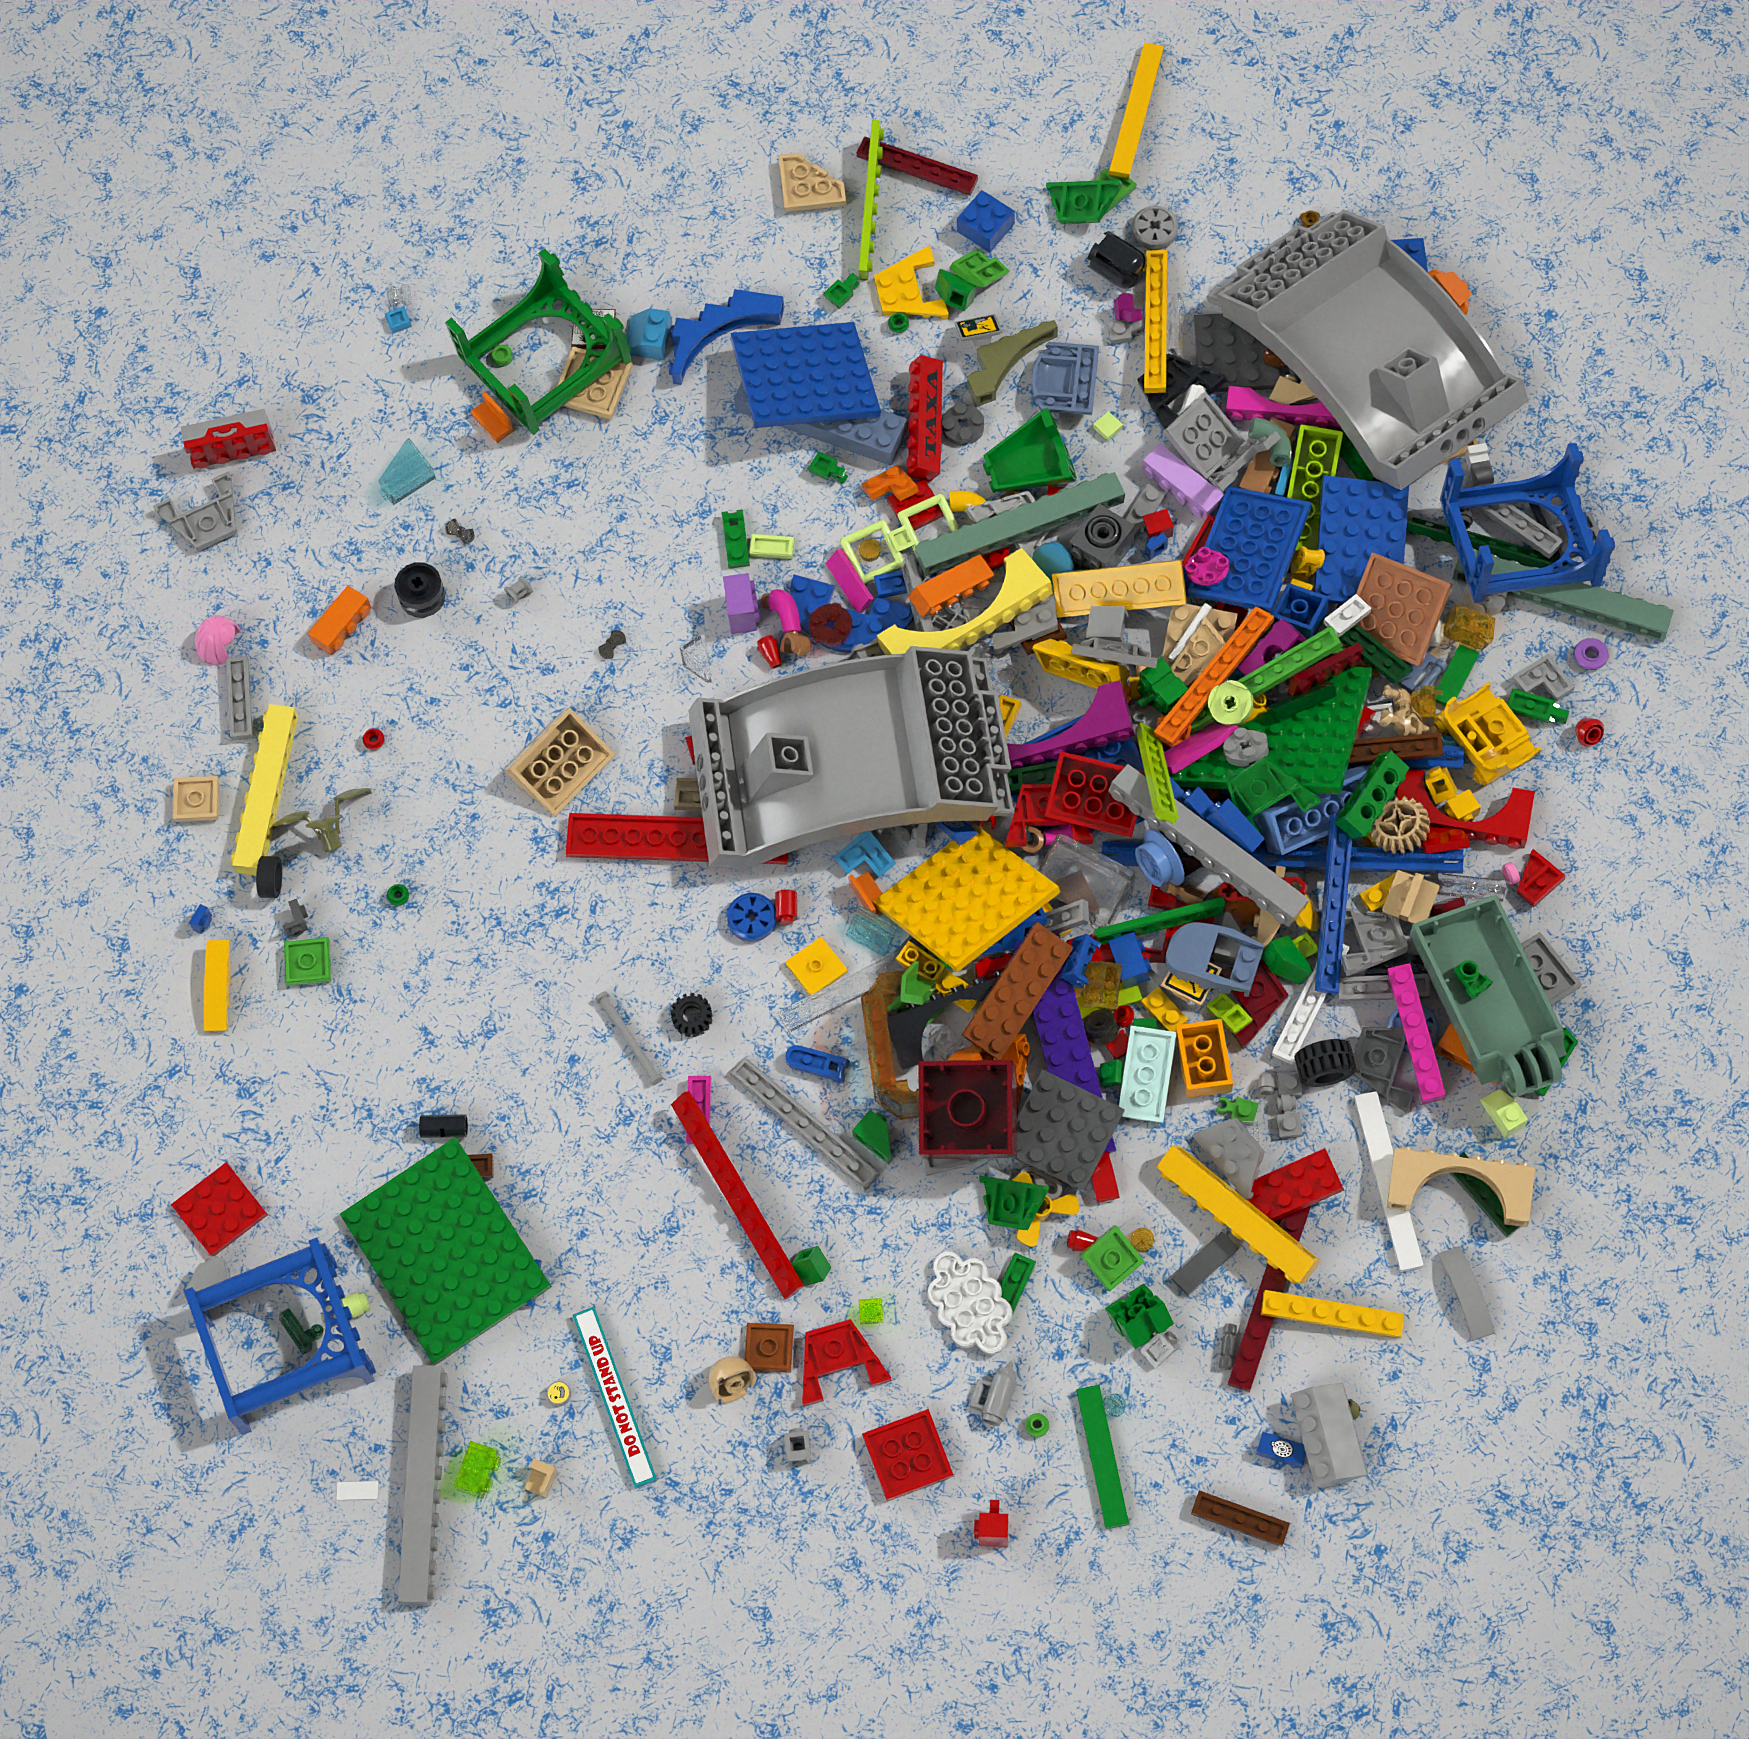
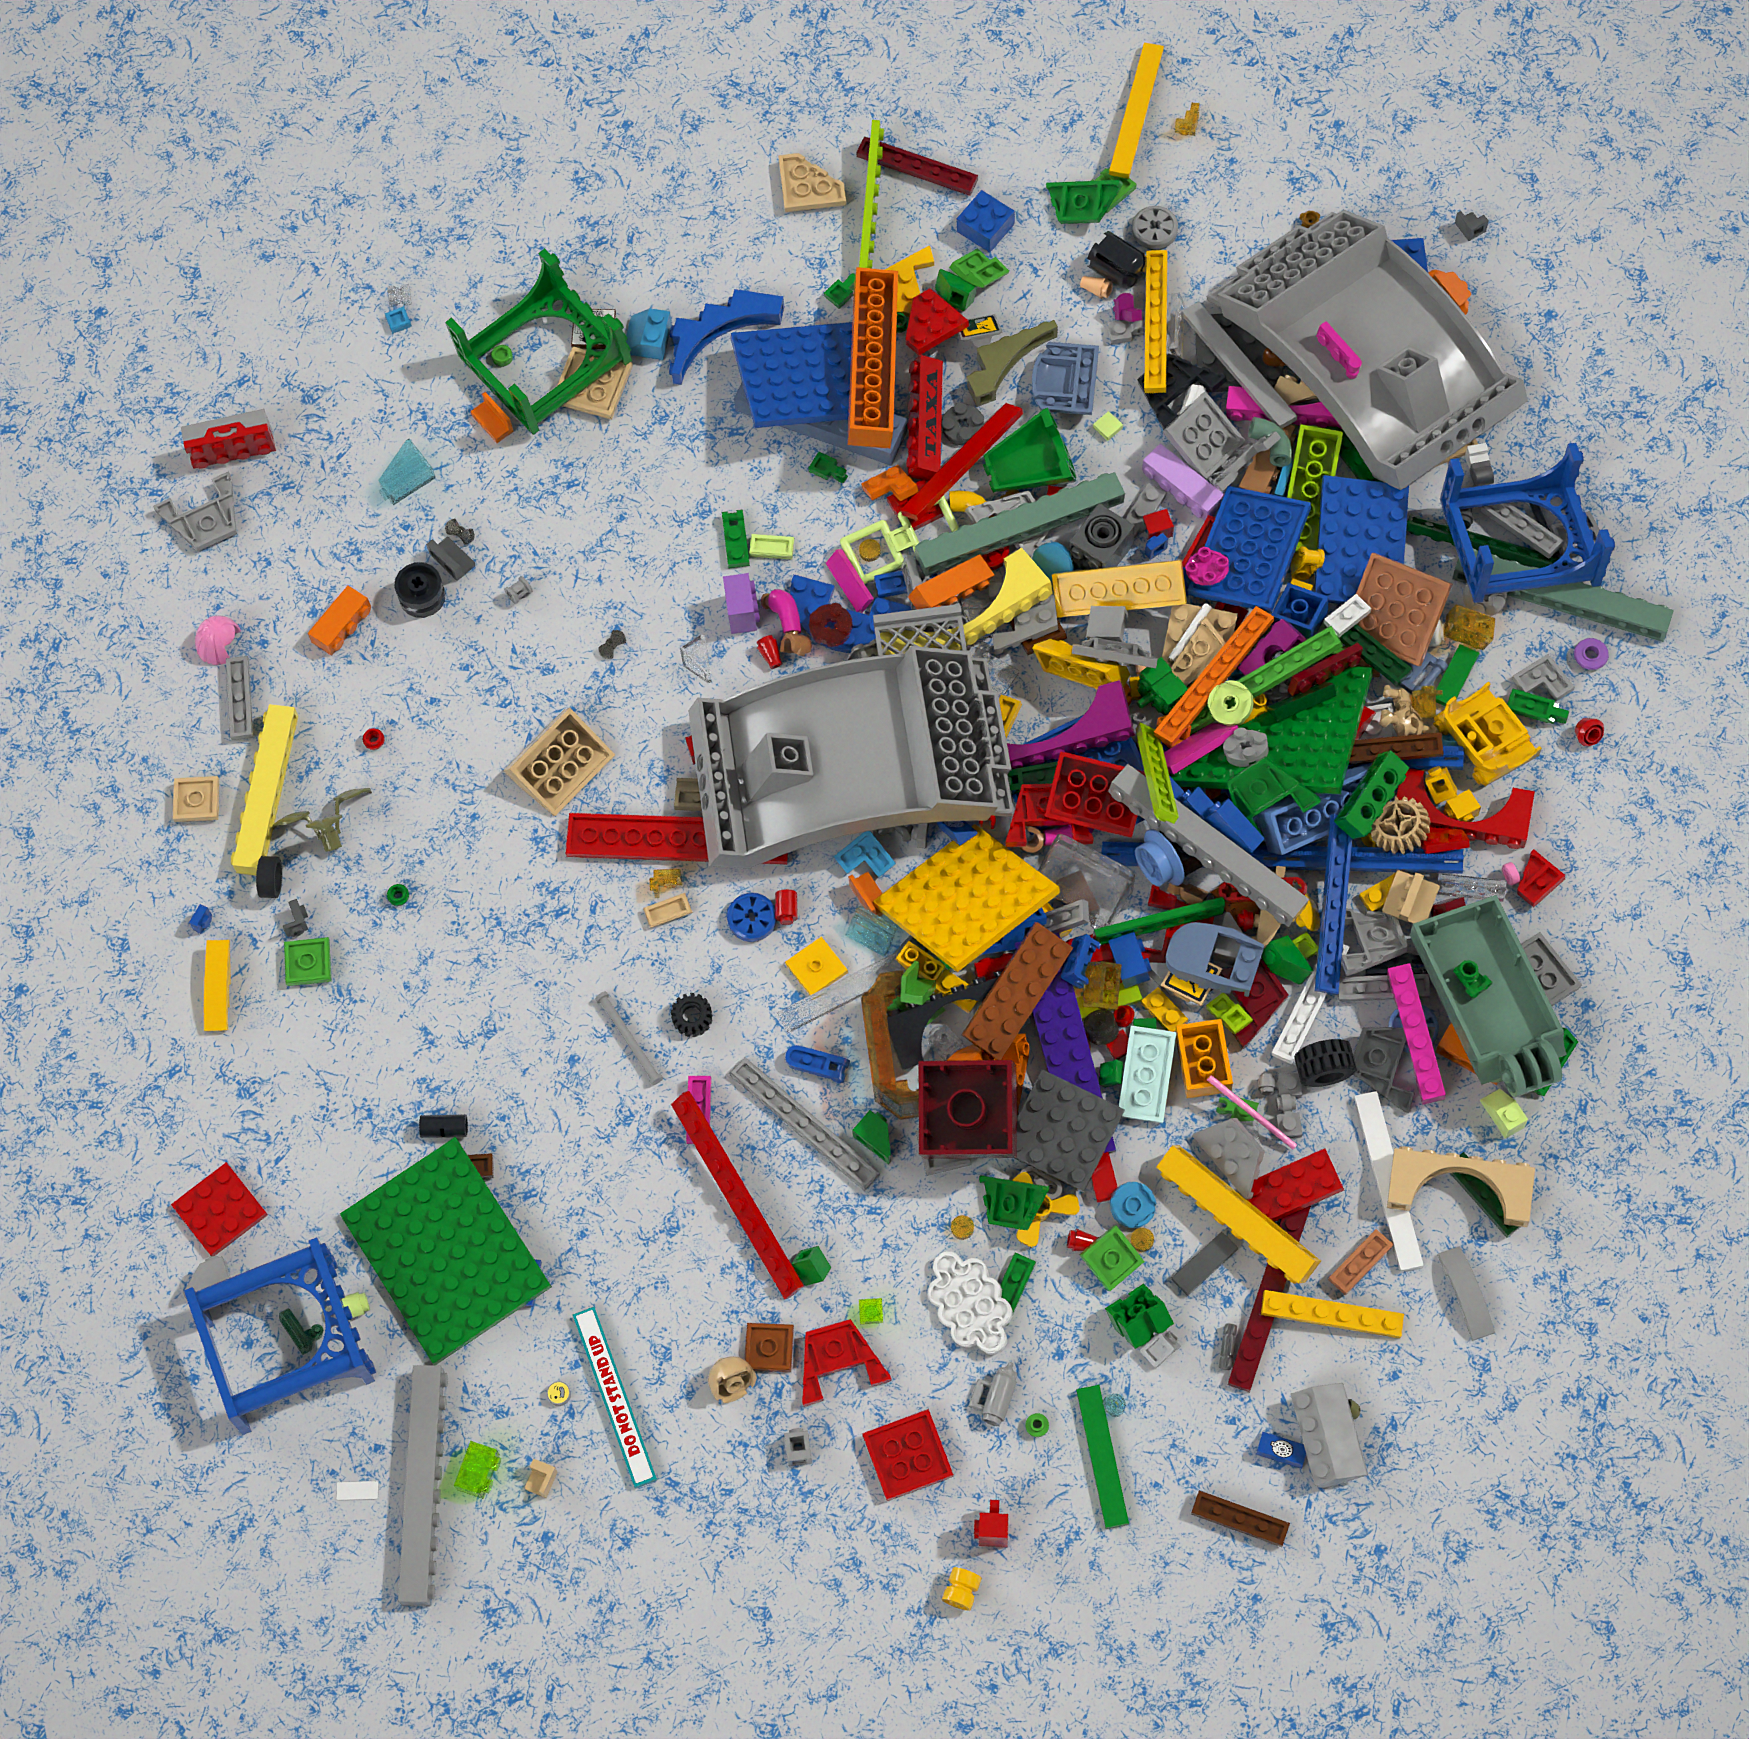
none -> dark grey panel [426,537,475,581]
none -> tan tile [643,893,693,928]
none -> clear yellow bracket [649,869,682,898]
none -> orange brick [847,267,898,449]
none -> light grey fence [873,604,967,656]
none -> red tile [901,403,1023,521]
none -> red plate [905,288,969,356]
none -> yellow wheel [941,1567,982,1611]
none -> clear yellow tile [951,1215,974,1240]
none -> light nougat cone [1080,276,1113,299]
none -> dark azure tile [1110,1182,1156,1228]
none -> clear yellow bracket [1175,102,1200,136]
none -> light grey tile [1181,301,1297,429]
none -> bright pink axle [1207,1075,1297,1150]
none -> red plate [1237,909,1253,932]
none -> dark pink plate [1316,321,1362,379]
none -> nougat plate [1328,1229,1394,1296]
none -> dark grey panel [1455,211,1489,241]

